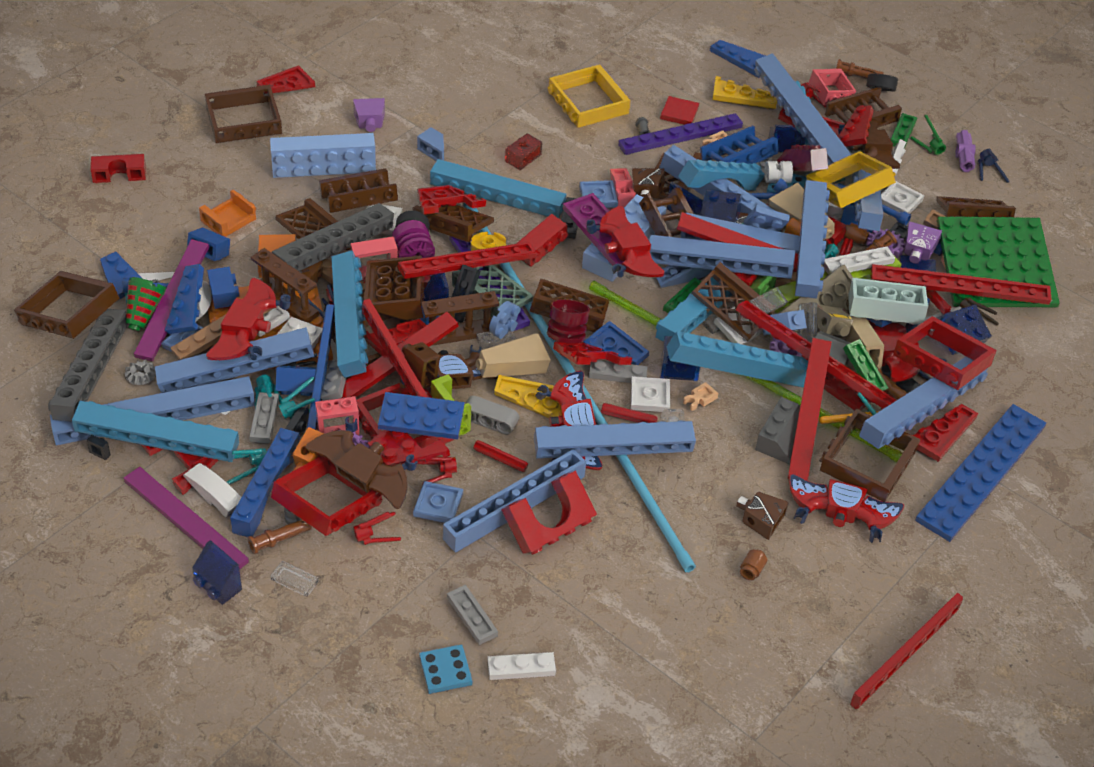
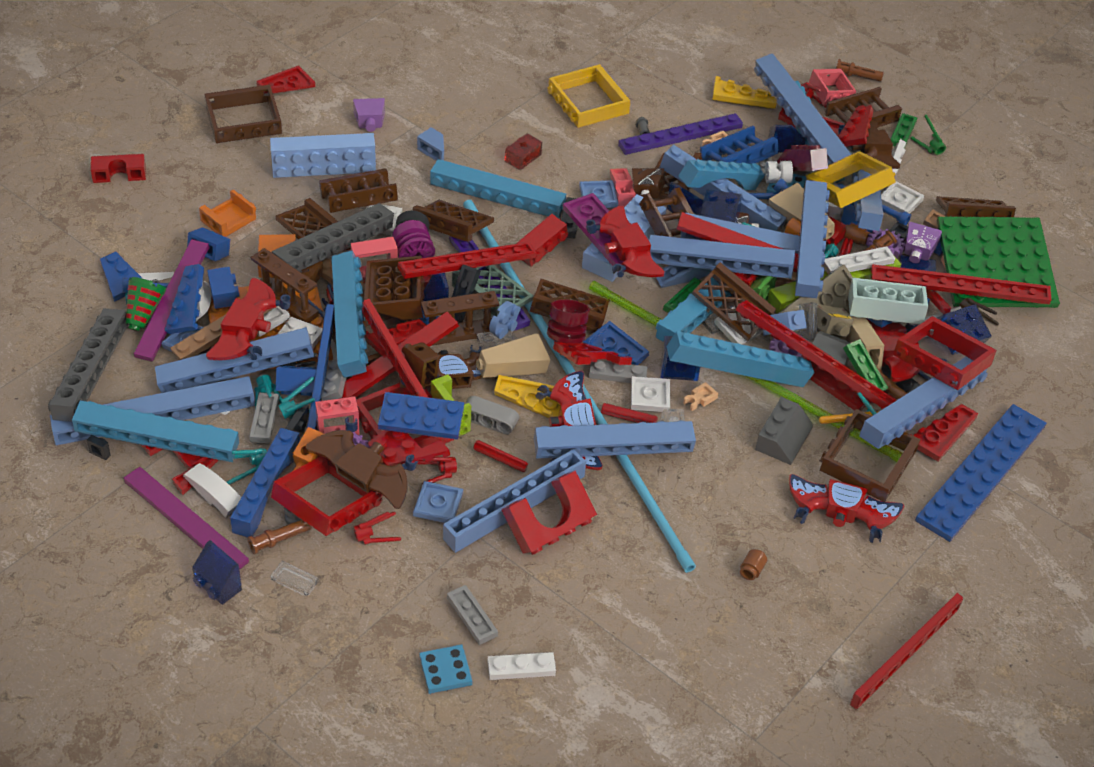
reddish brown window [14,271,120,339] -> none
light grey gear [125,360,156,385] -> none
red wing [417,185,486,214] -> none
yellow plate [471,232,506,251] -> none
red tile [660,96,700,125] -> none
blue wing [710,40,766,78] -> none
reddish brown torso [736,492,789,540] -> none
medium blue plate [743,205,790,232] -> none
clear tile [749,287,788,314] -> none
red tile [787,338,832,481] -> none
black tyre [866,73,898,92] -> none
medium lavender piece [956,130,976,172] -> none
dark blue plant [978,148,1009,183] -> none

